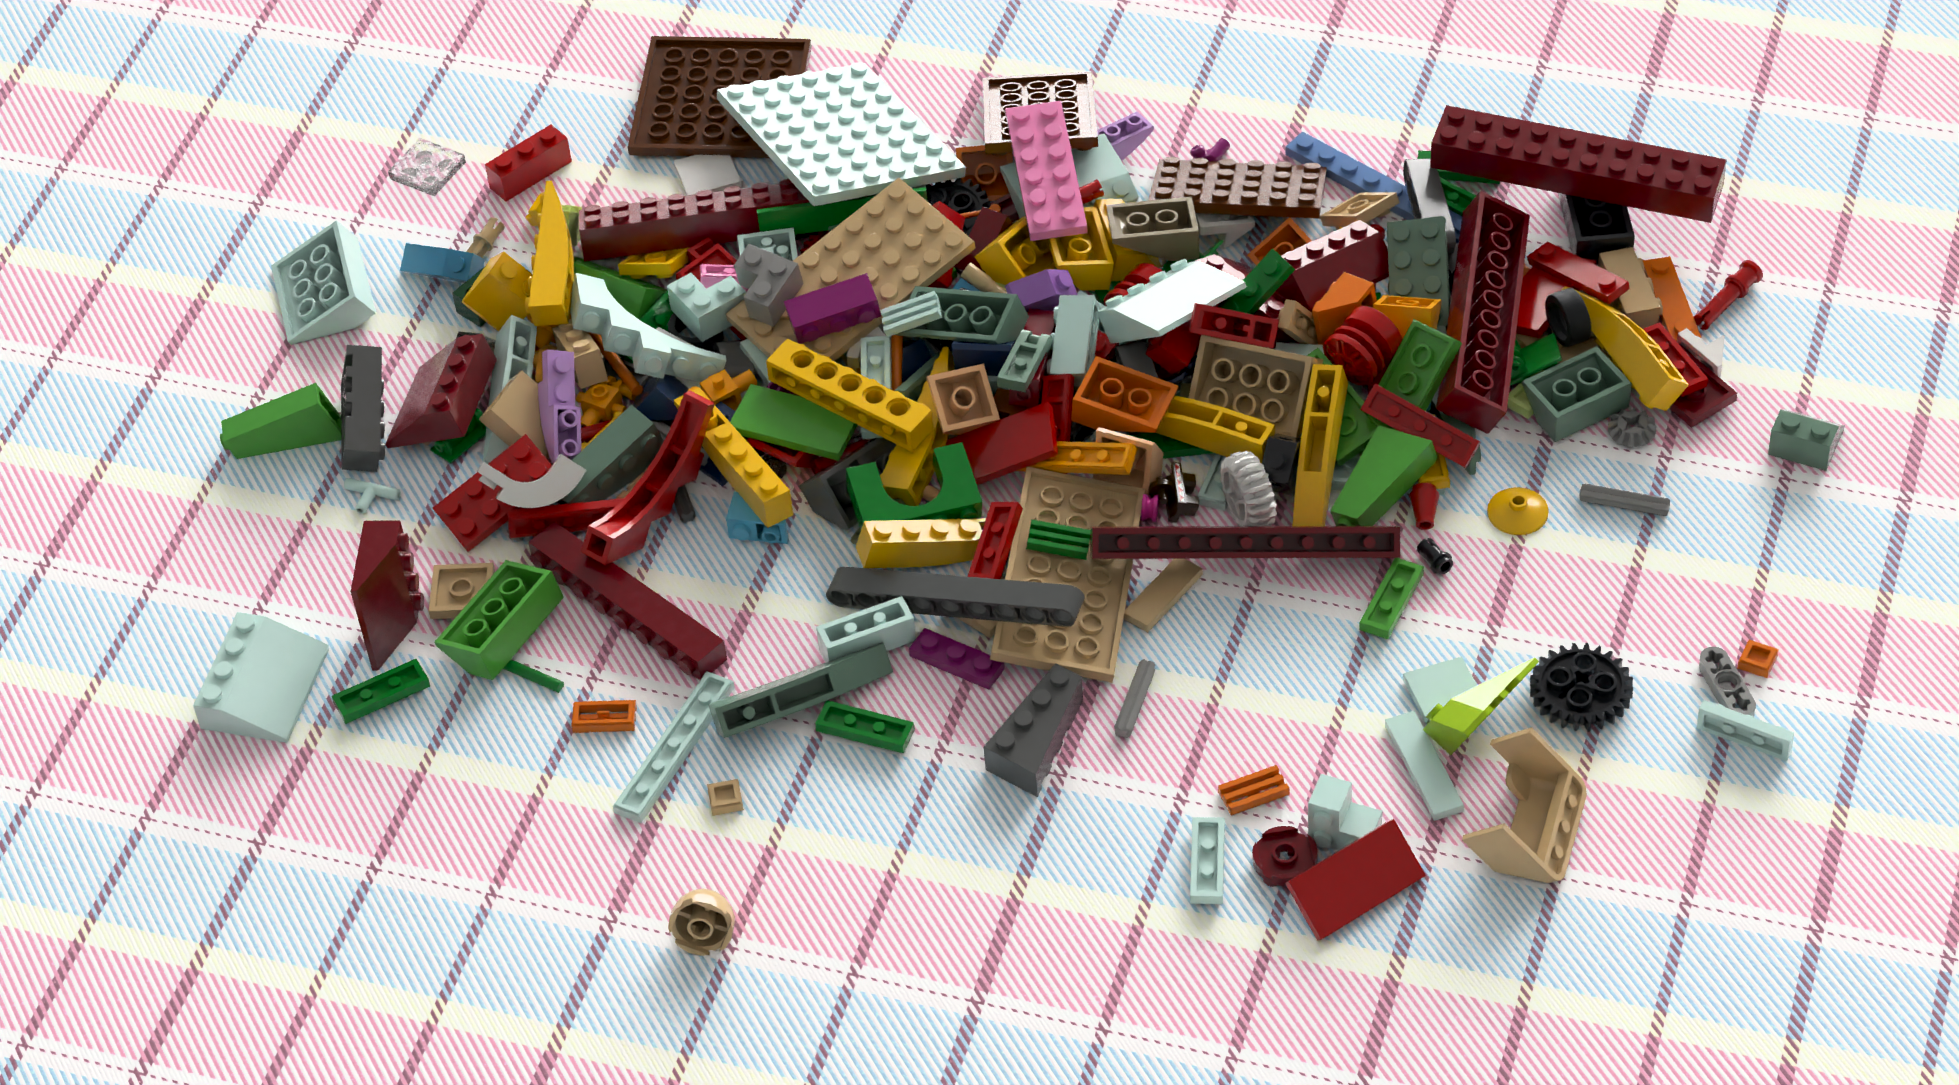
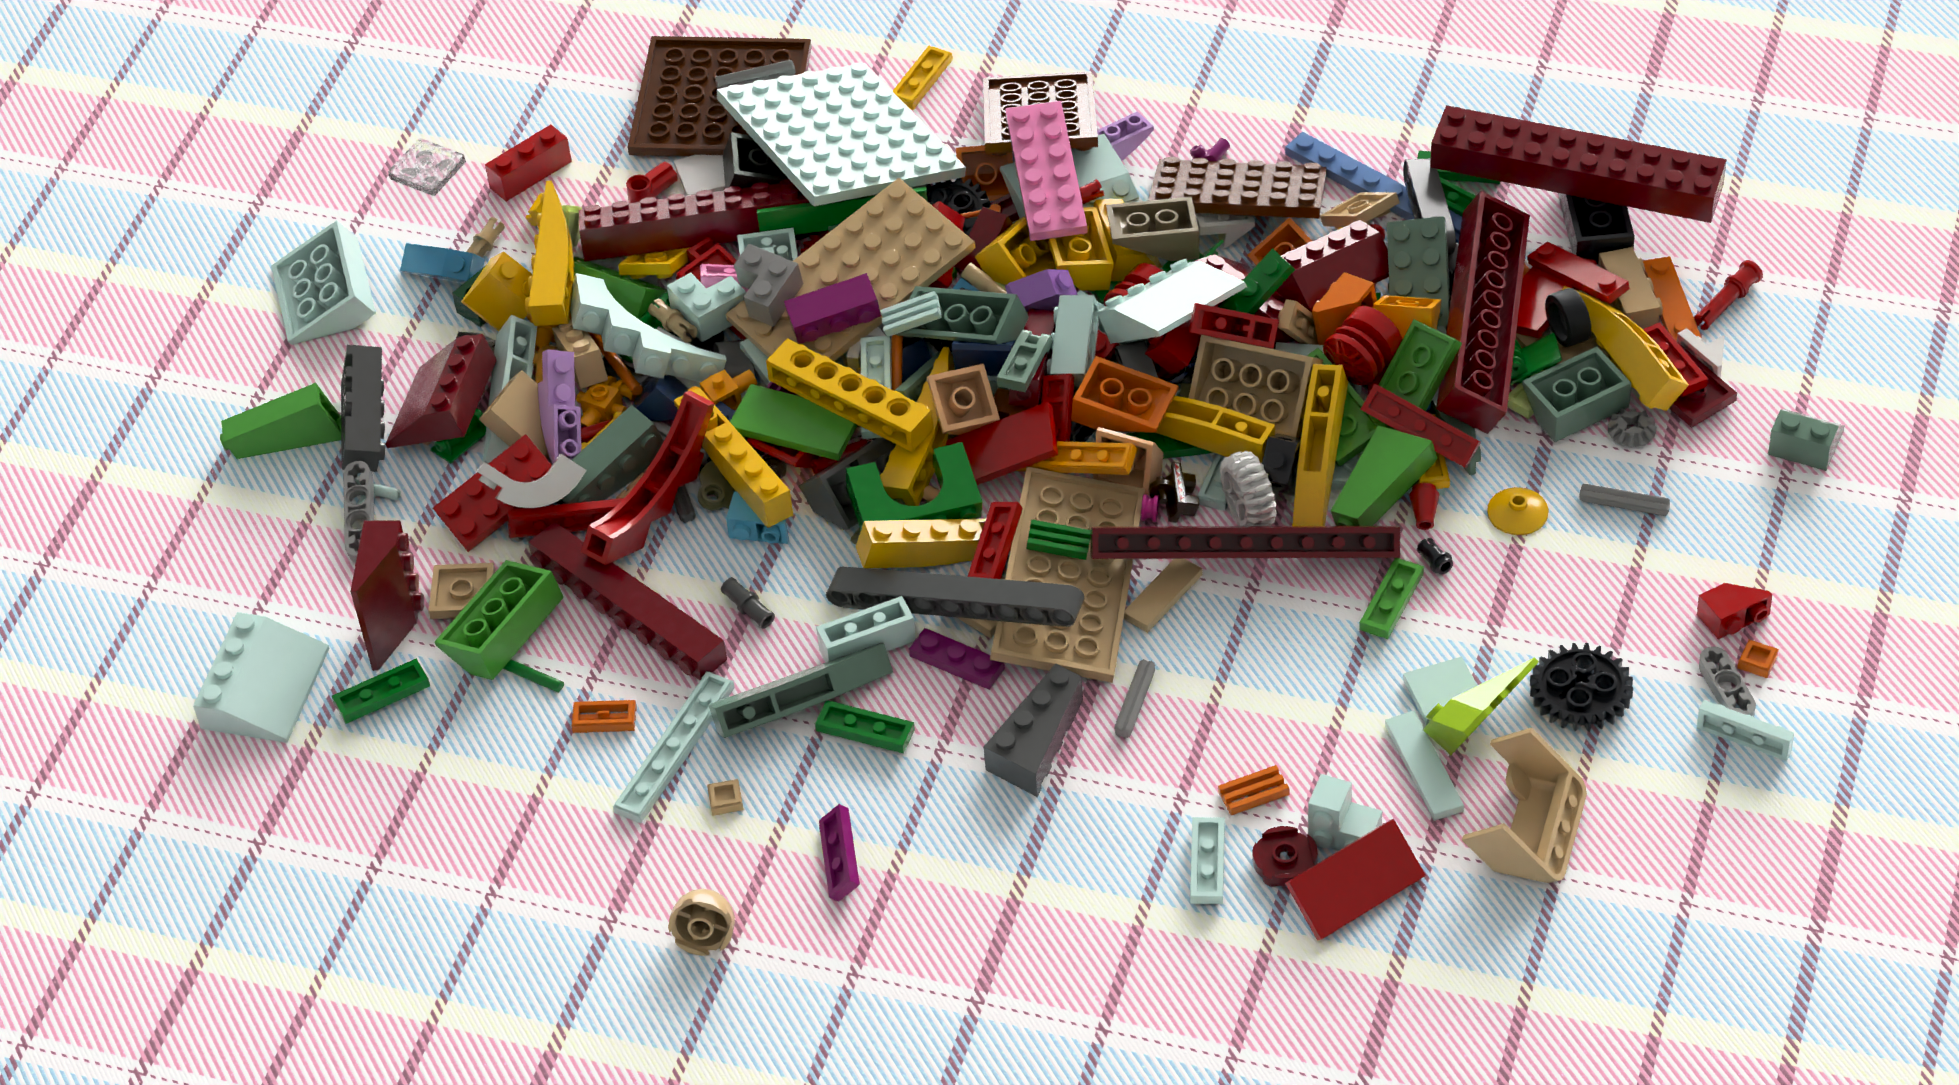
none -> light grey beam [343,461,374,563]
none -> red piece [626,161,678,203]
none -> tan pin [648,299,698,343]
none -> olive plate [697,461,736,511]
none -> light grey axle [715,60,795,89]
none -> dark grey pin [721,577,775,629]
none -> pearl dark grey brick [723,133,788,188]
none -> magenta plate [818,804,860,902]
none -> yellow tile [893,45,953,110]
none -> red slope [1696,583,1773,639]

